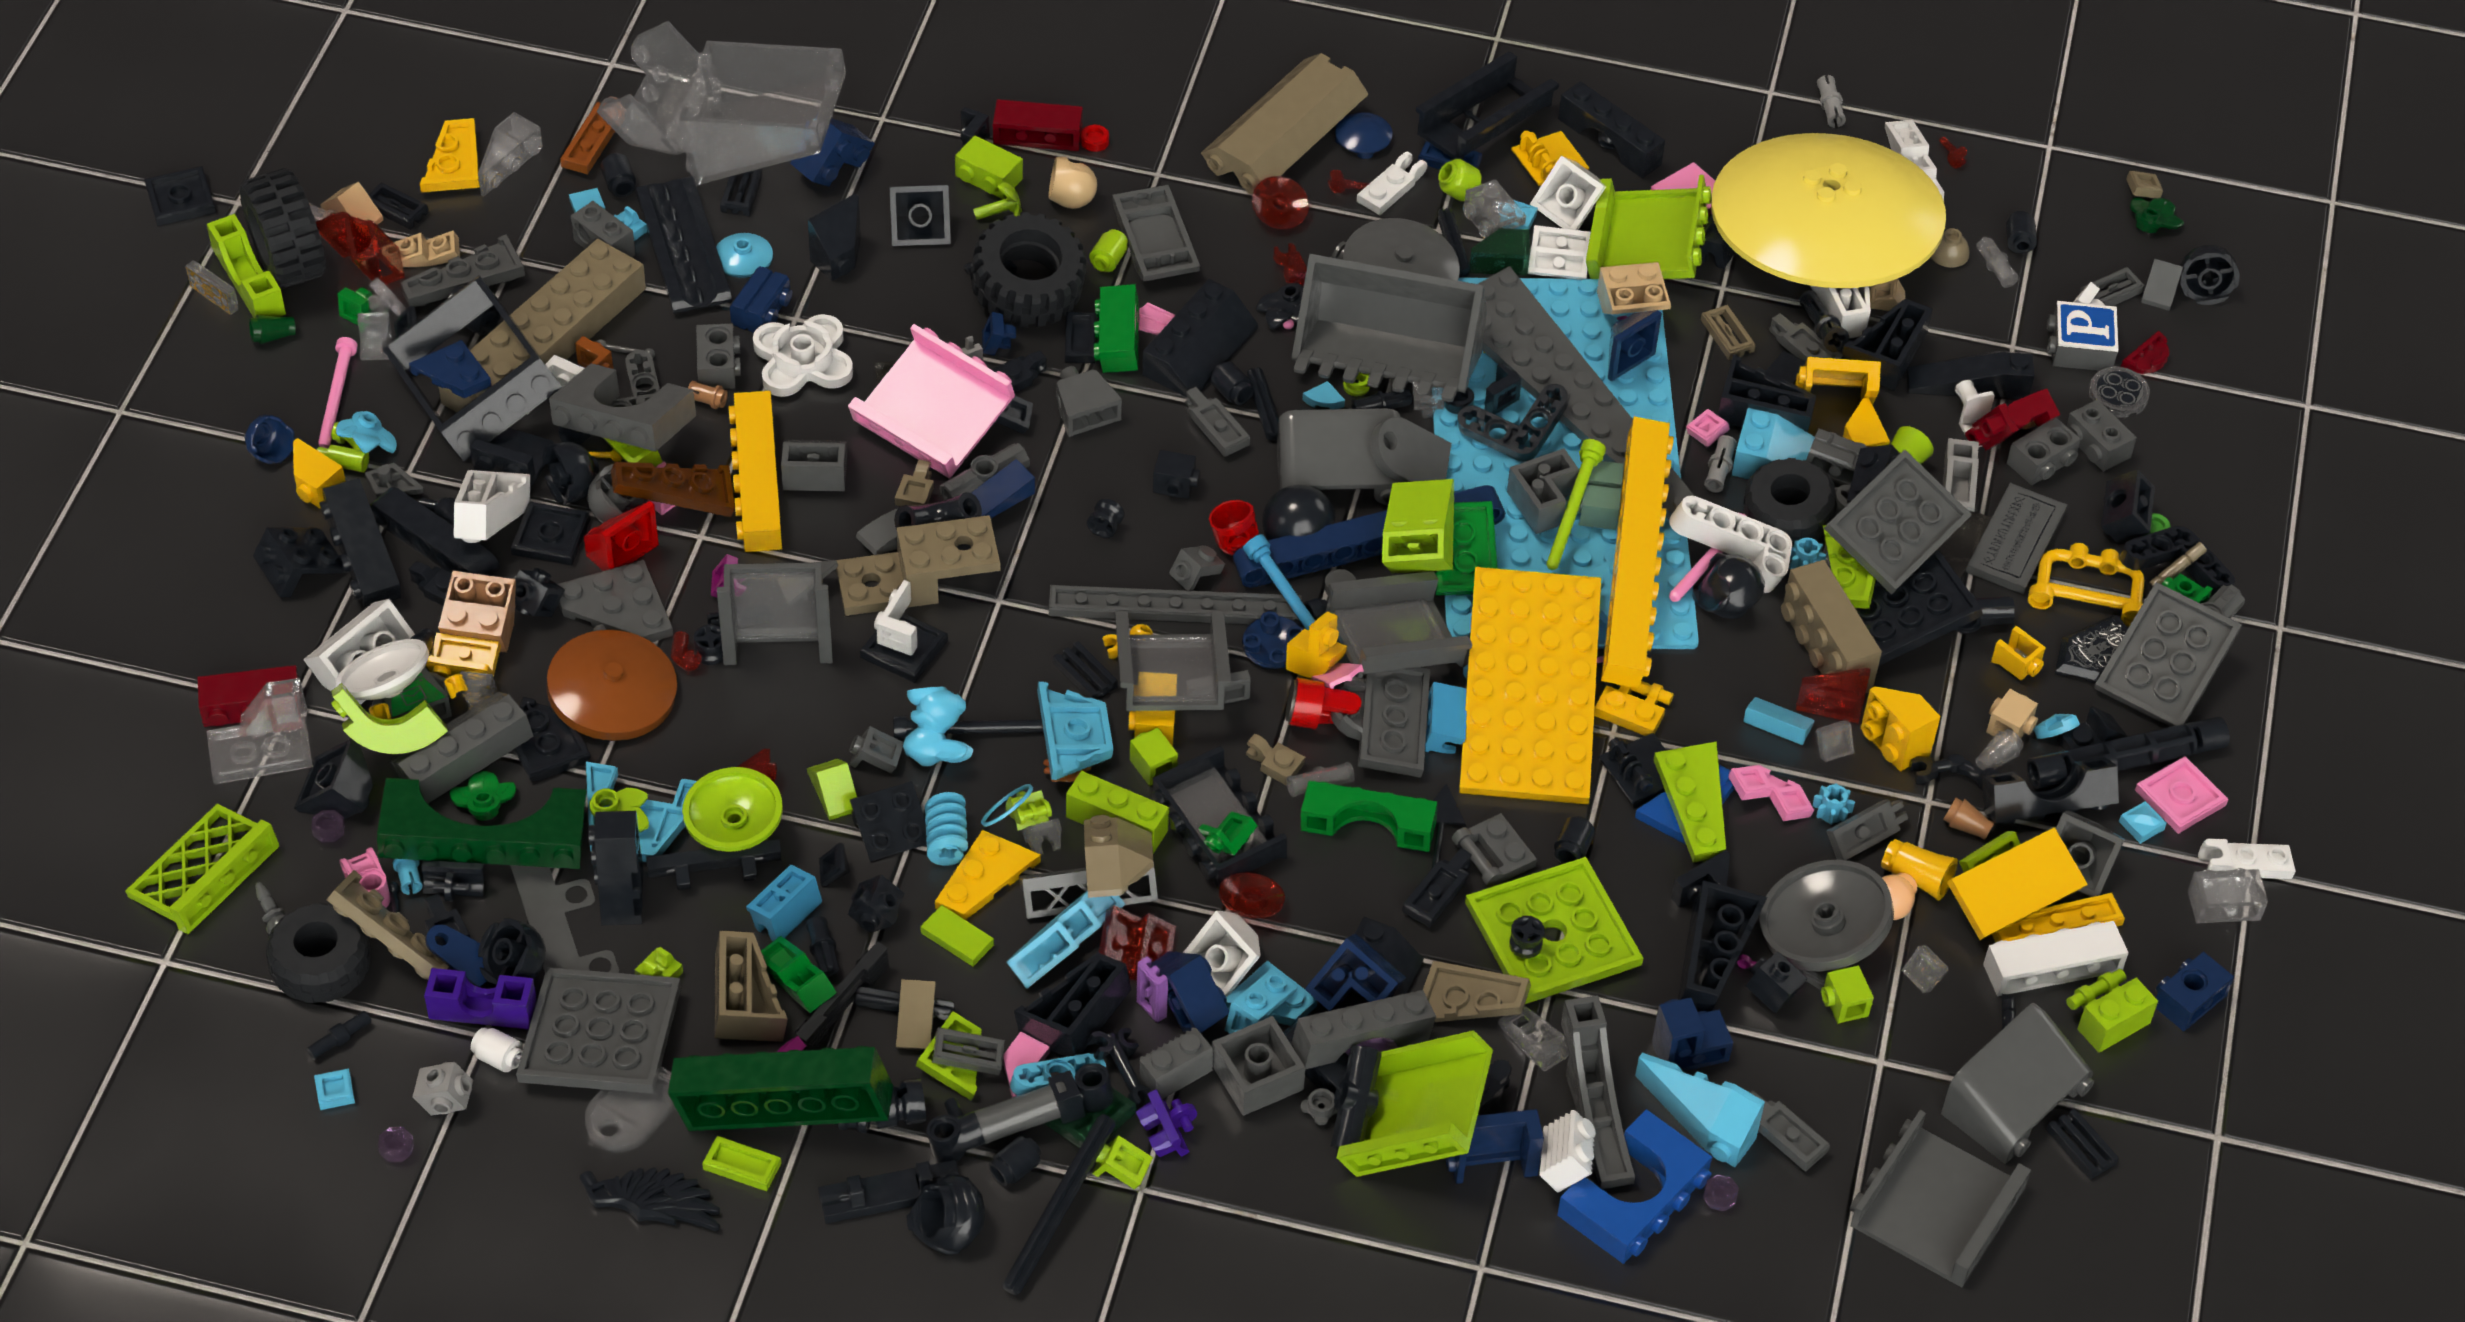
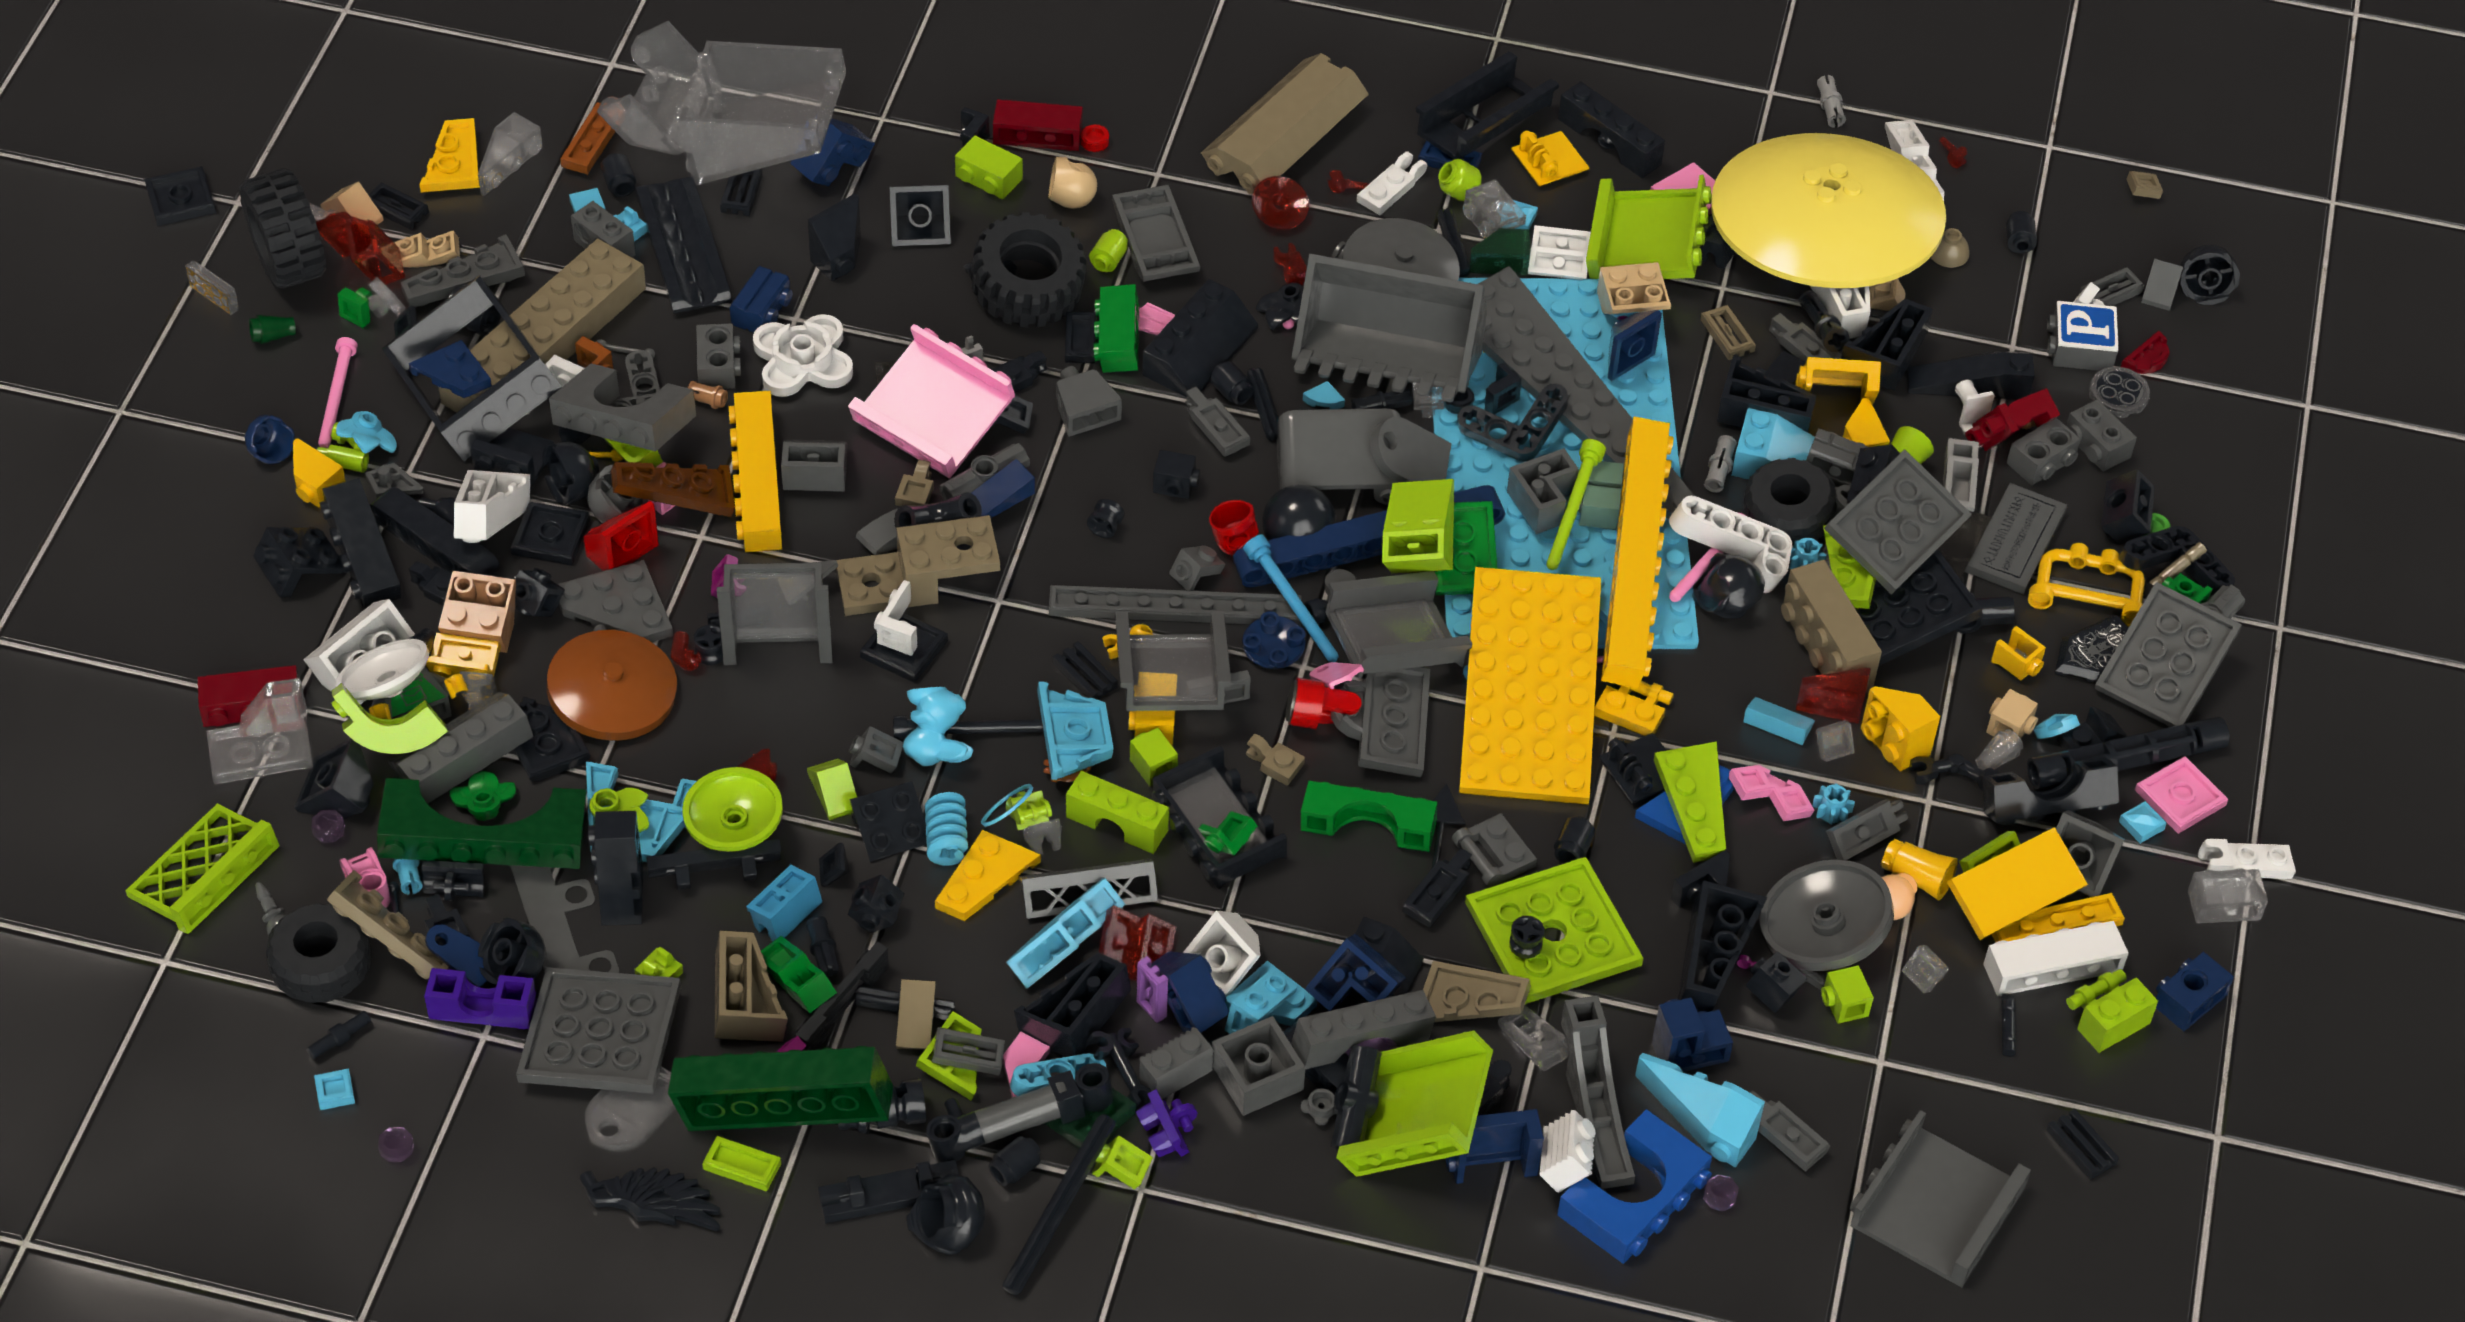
lime arch [207,214,286,318] -> none
clear panel [358,312,392,361] -> none
light grey brick [413,1062,473,1116] -> none
white brick [471,1028,523,1072] -> none
medium azure dish [716,233,773,278] -> none
lime tile [921,905,994,967] -> none
lime plant [973,182,1022,220] -> none
dark blue tile [982,312,1016,356] -> none
dark tan wedge [1084,815,1154,898] -> none
clear red dish [1219,873,1285,918] -> none
yellow brick [1286,611,1347,678] -> none
clear pin [1286,762,1354,797] -> none
dark blue dish [1335,112,1393,159] -> none
lime bush [1343,373,1370,396] -> none
dark azure hinge [1425,682,1467,754] -> none
white slope [1530,156,1606,230] -> none
bright pink tile [1686,409,1730,447] -> none
dark grey windscreen [1941,1003,2094,1164] -> none
medium nougat cone [1943,798,1994,840] -> none
clear axle [1976,236,2019,288] -> none
dark green plate [2130,197,2184,233] -> none

